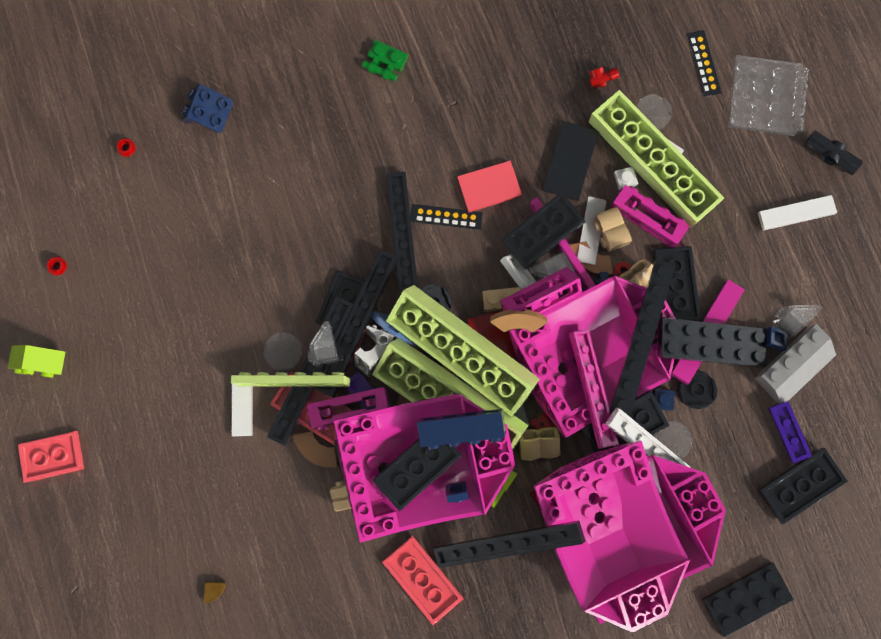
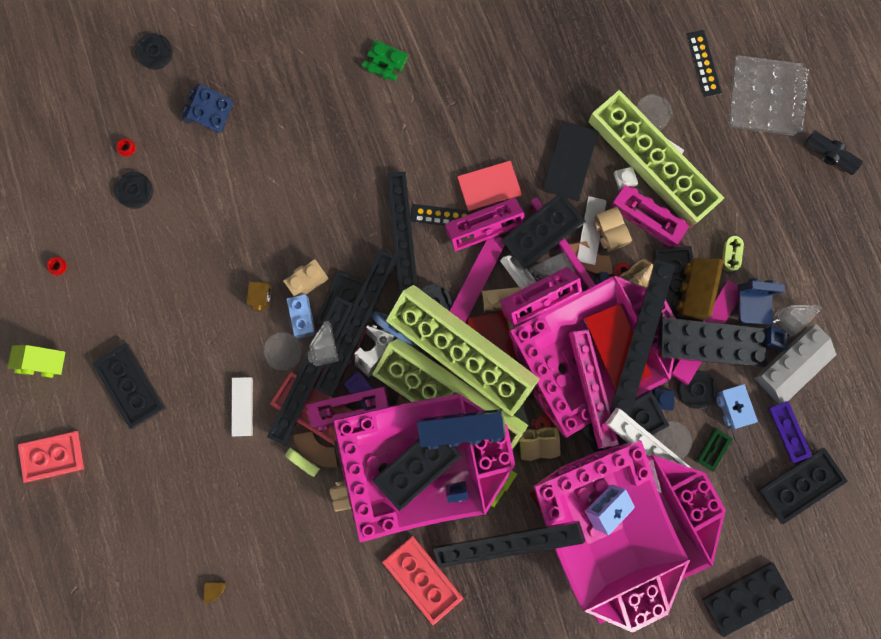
yellowish green plate [231,372,350,387] -> none
medium nougat tile [490,309,547,333] -> none
red plate [589,67,620,89] -> none
white tile [758,195,837,231] -> none
none -> black plate [92,343,166,429]
none -> black tile [114,171,153,209]
none -> black tile [135,33,173,70]
none -> pearl gold brick [246,282,272,311]
none -> tan brick [284,259,329,297]
none -> yellowish green beam [284,447,320,477]
none -> light blue brick [287,294,317,339]
none -> dark pink brick [445,198,525,252]
none -> dark pink tile [450,236,505,323]
none -> red tile [584,304,652,391]
none -> brick [585,484,635,535]
none -> pearl gold slope [676,258,724,322]
none -> dark green tile [695,428,733,472]
none -> light blue brick [716,384,758,430]
none -> yellowish green beam [722,236,744,273]
none -> dark blue bracket [738,278,785,325]

